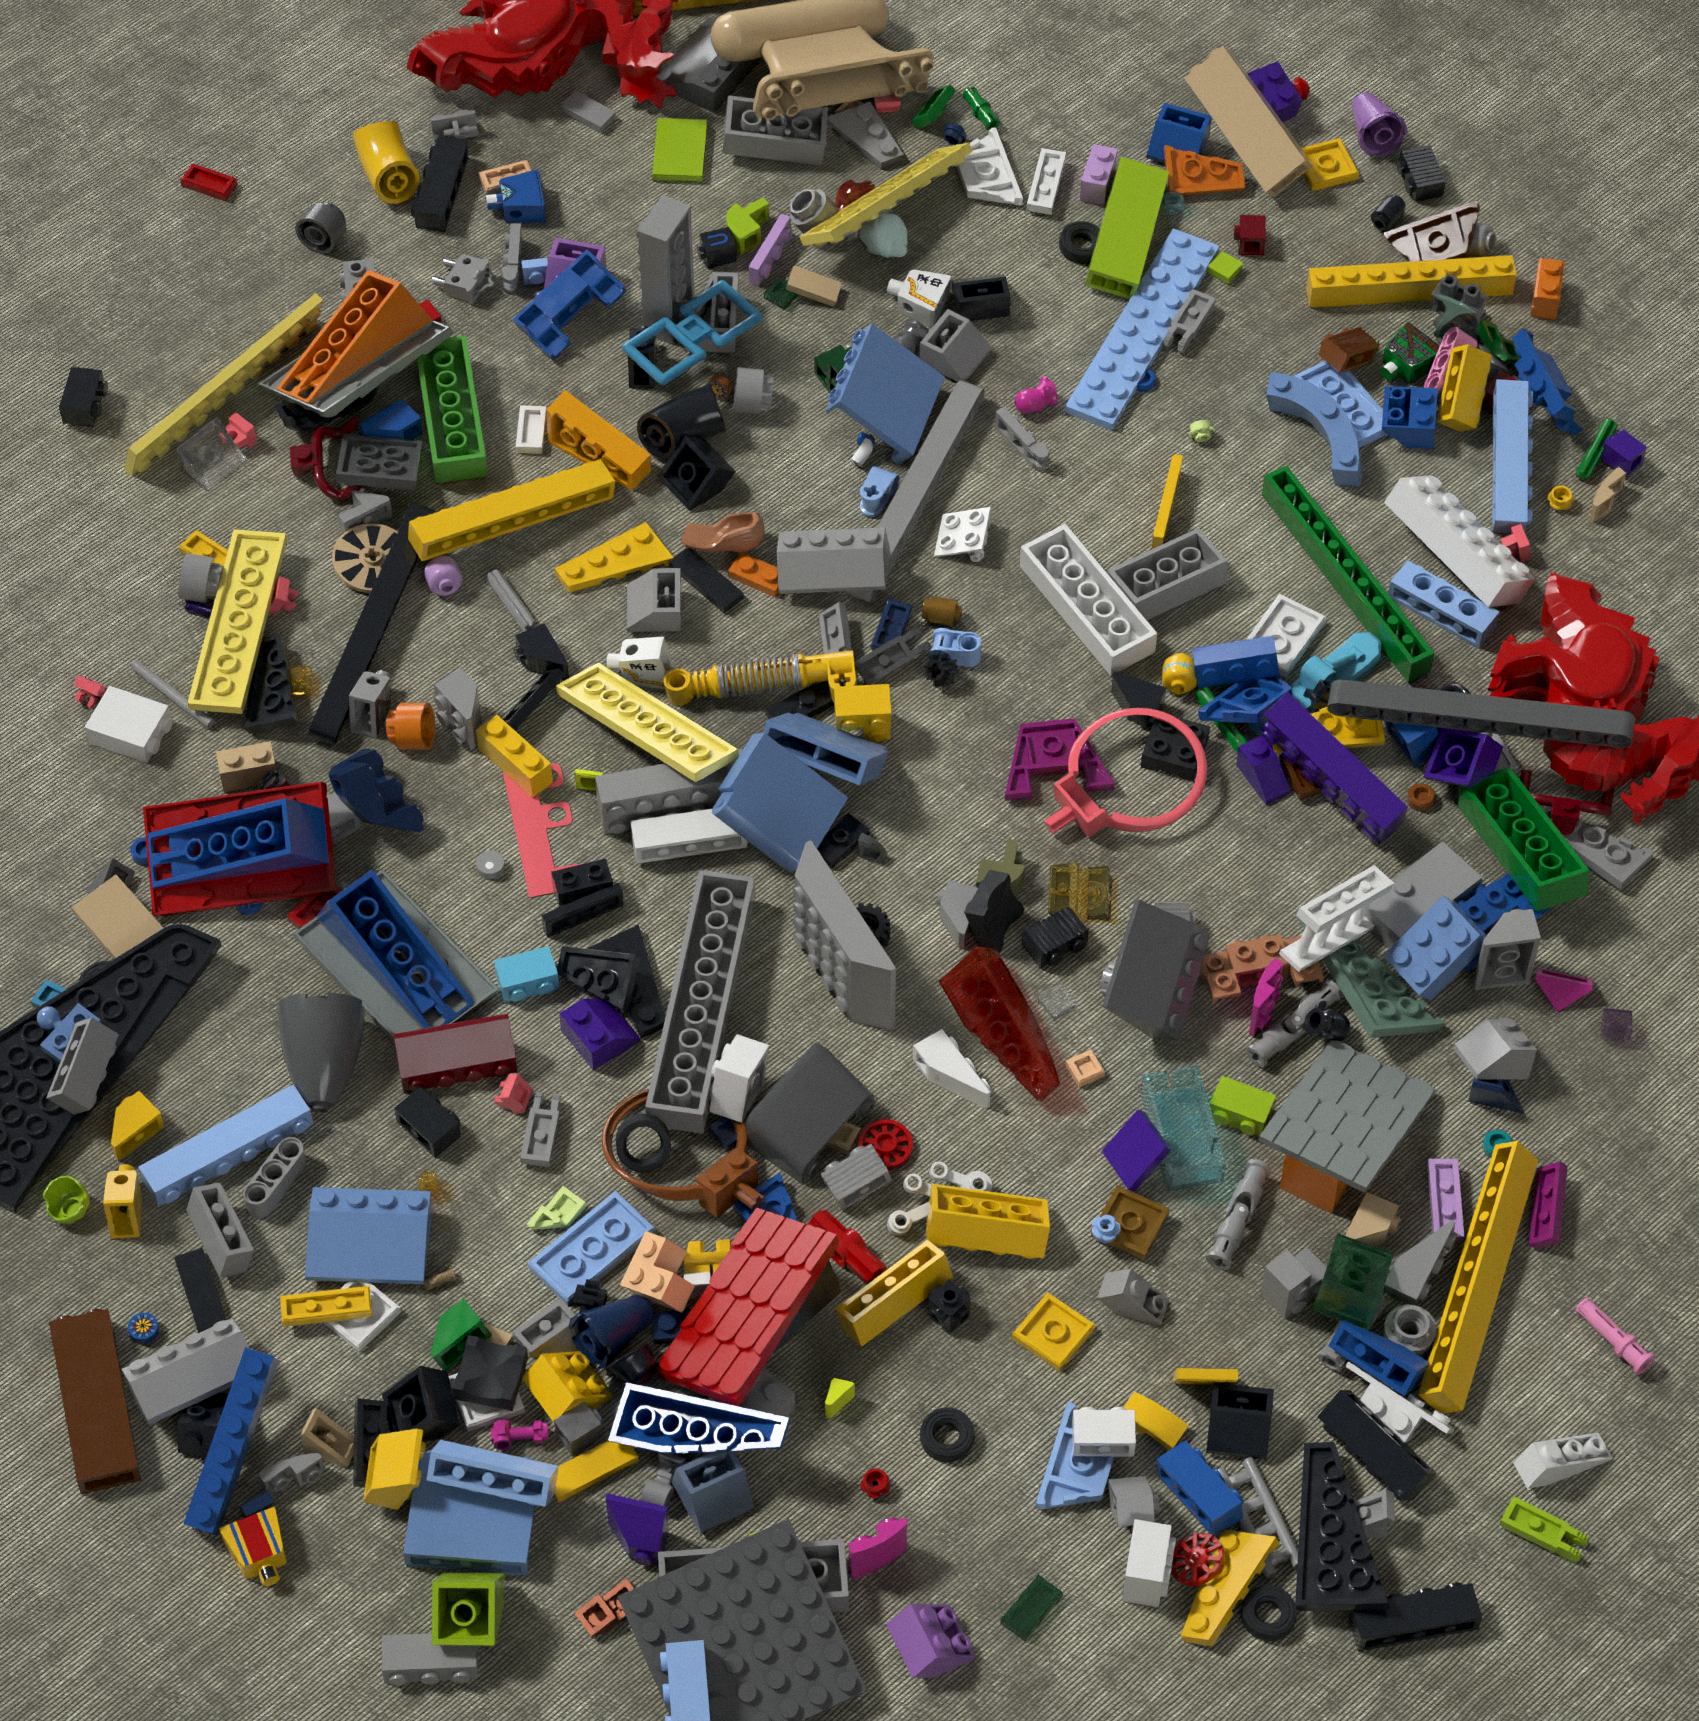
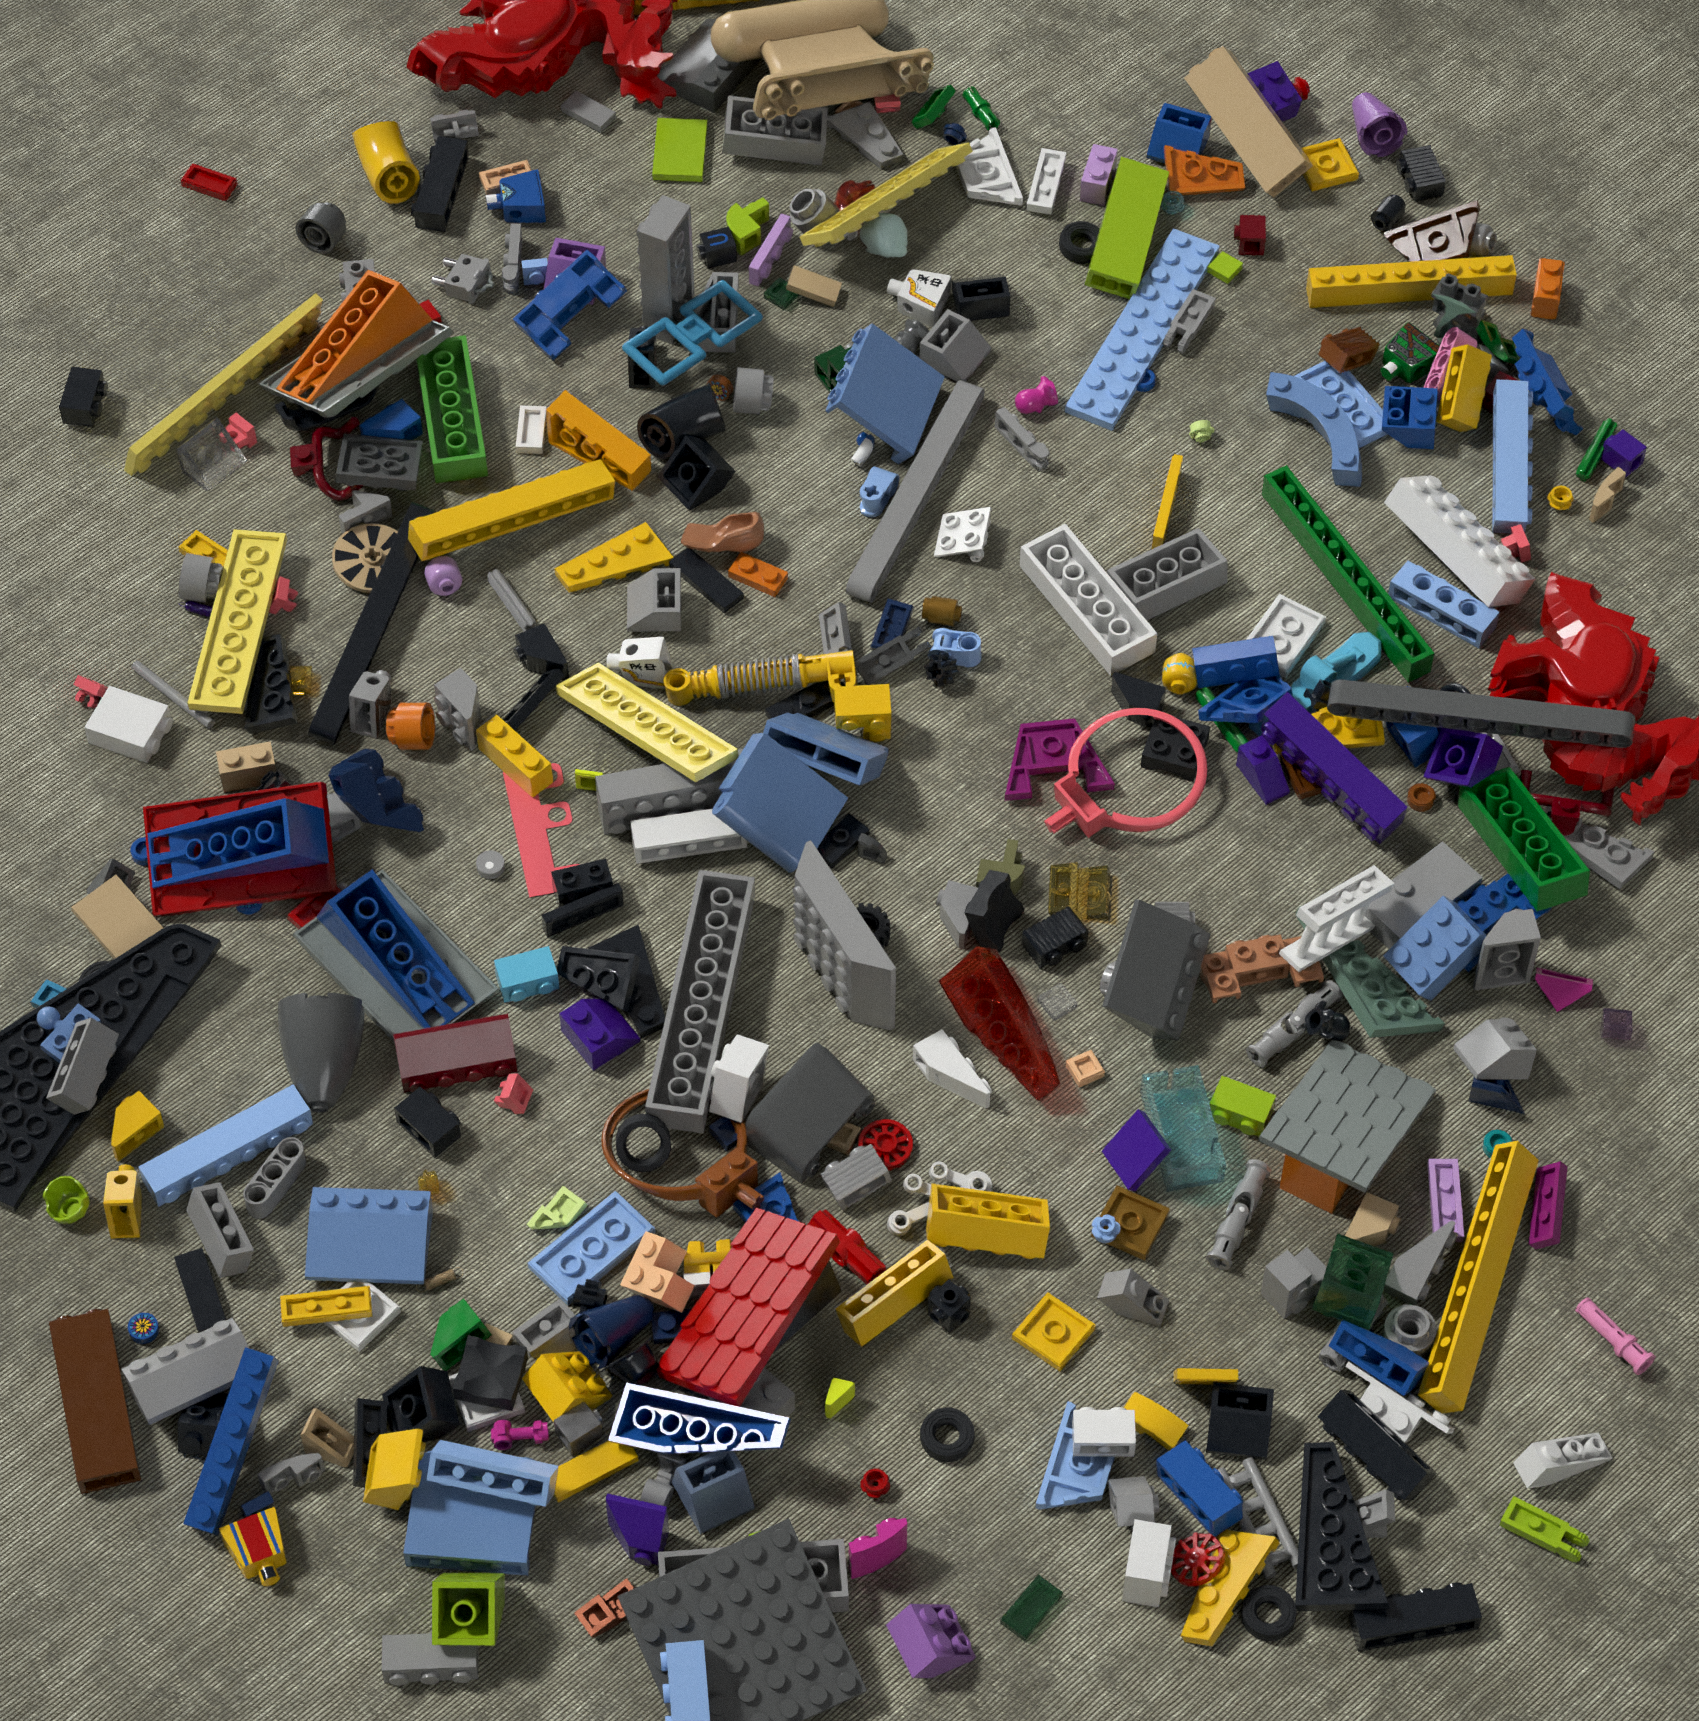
light grey hinge [520,1091,561,1167] -> none
light grey slope [777,527,890,594] -> none
dark pink slope [1249,958,1284,1037] -> none

